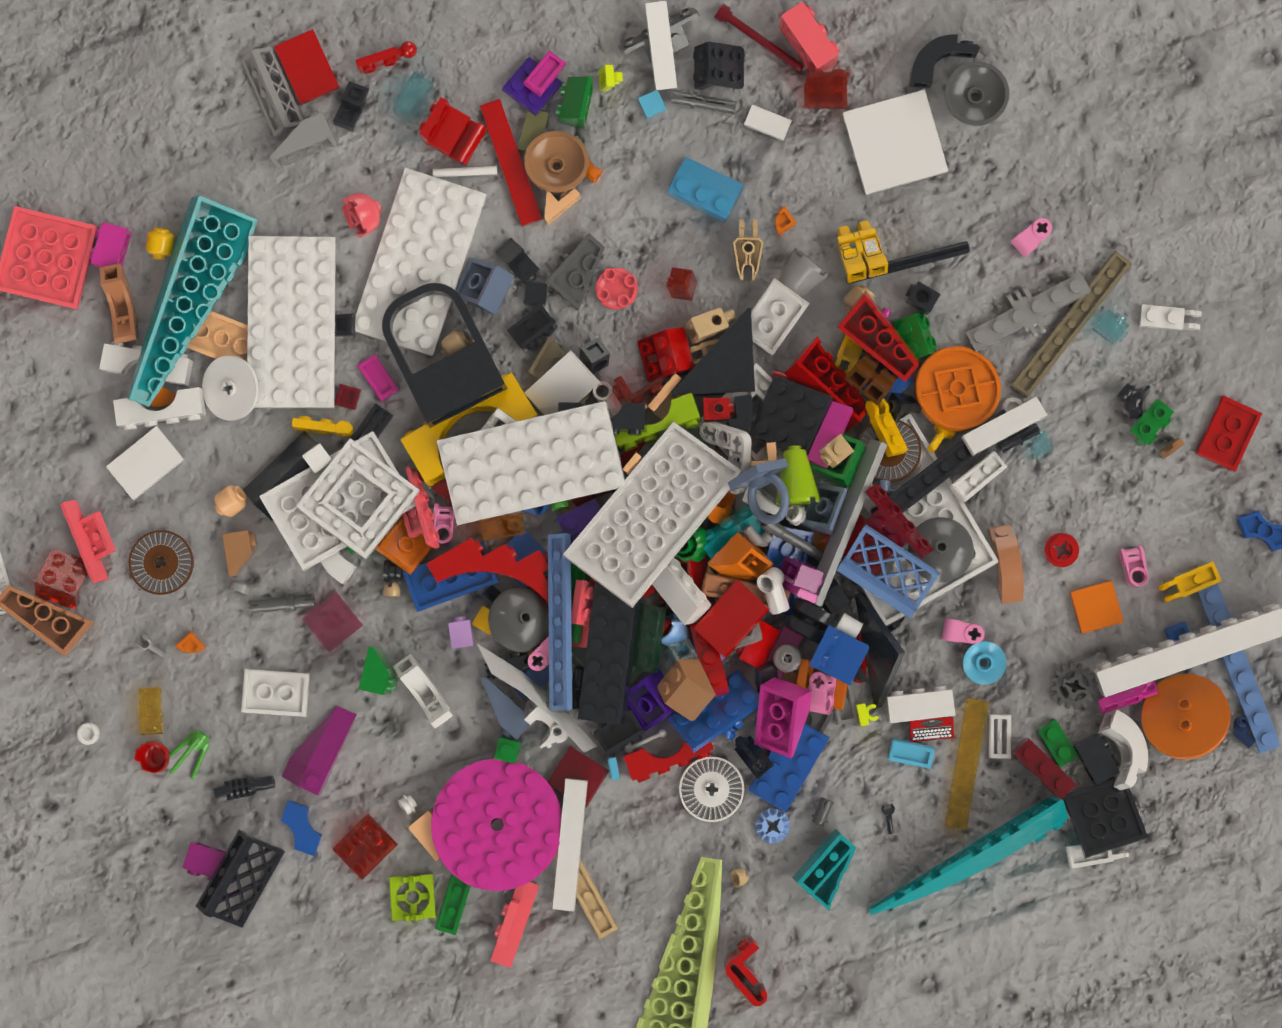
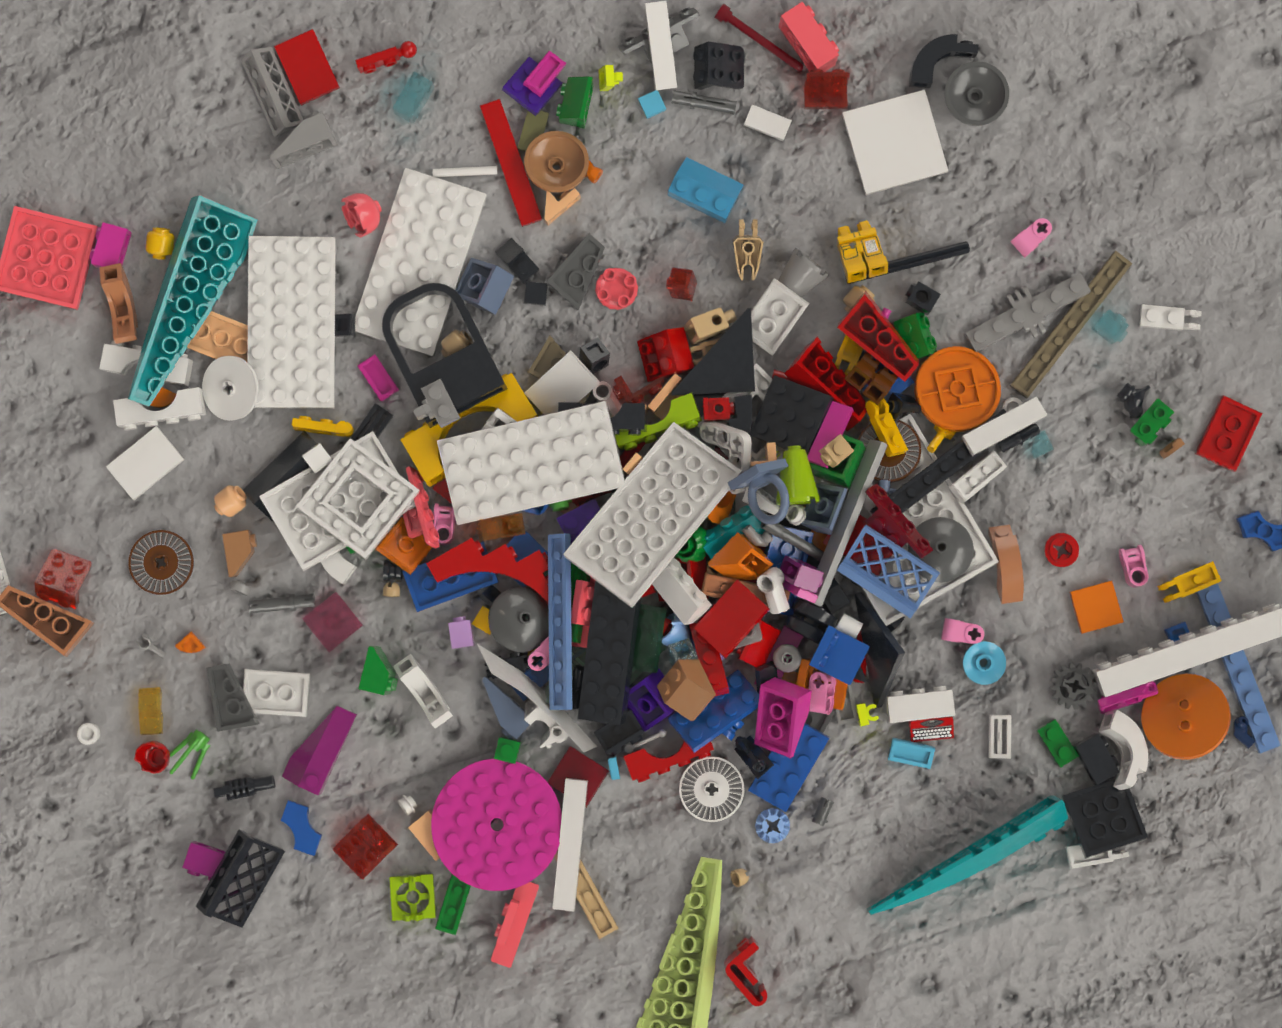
coral bracket [60,500,116,583] -> none
black slope [333,81,369,132] -> none
dark red tile [334,384,361,411] -> none
red piece [418,97,488,166] -> none
black bracket [507,304,557,351] -> none
orange tile [775,206,797,236] -> none
teal wedge [792,829,856,911] -> none
black hand [881,803,895,834] -> none
clear yellow tile [944,698,989,830] -> none
dark red arch [1011,737,1076,799] -> none
none -> dark grey wing [206,663,260,732]
none -> light grey hinge [413,379,460,428]

